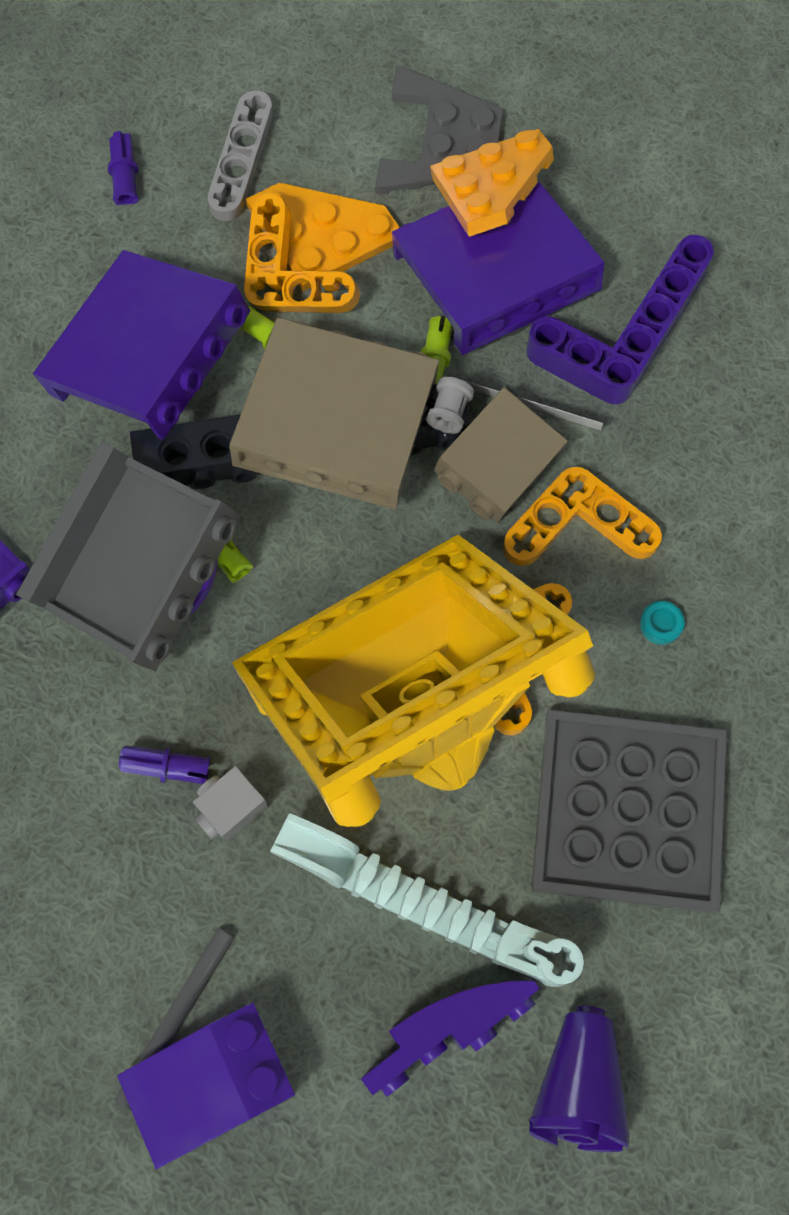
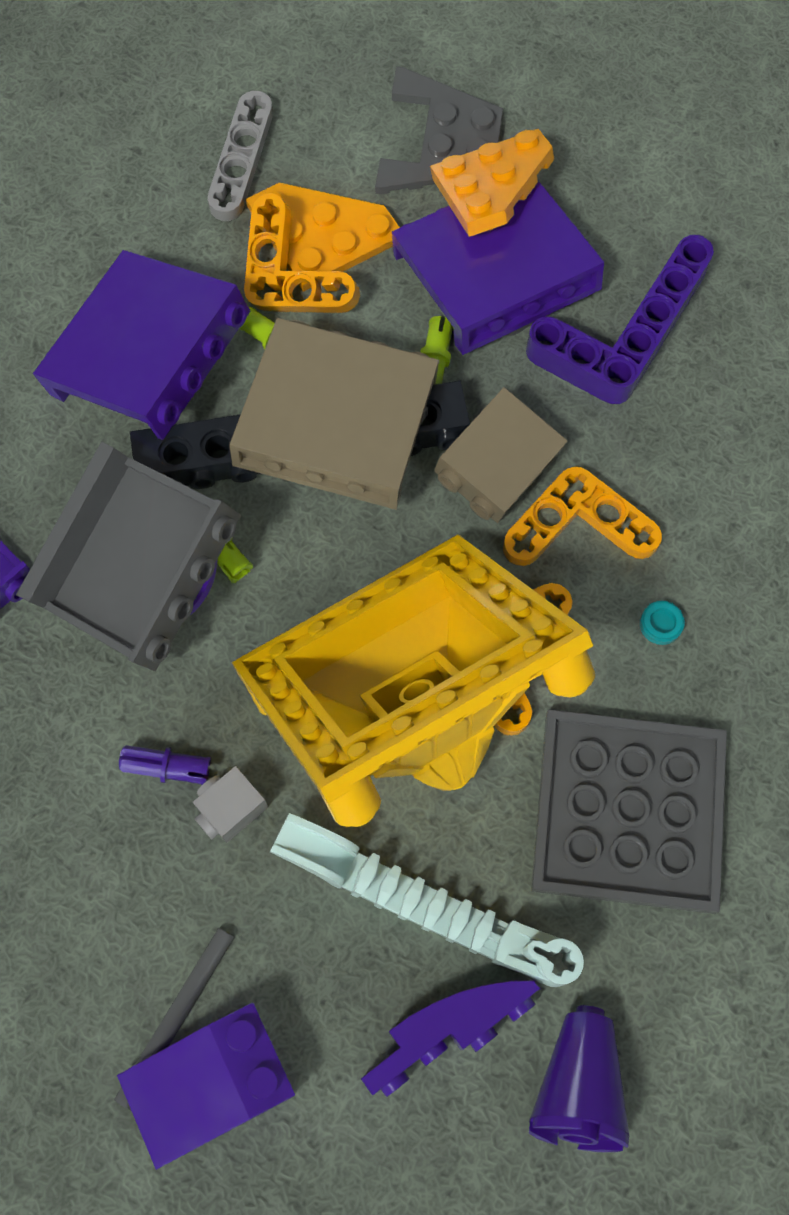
dark purple axle [107,130,139,205] -> none
light grey bush [426,377,474,434] -> none
white sticker [454,377,603,430] -> none

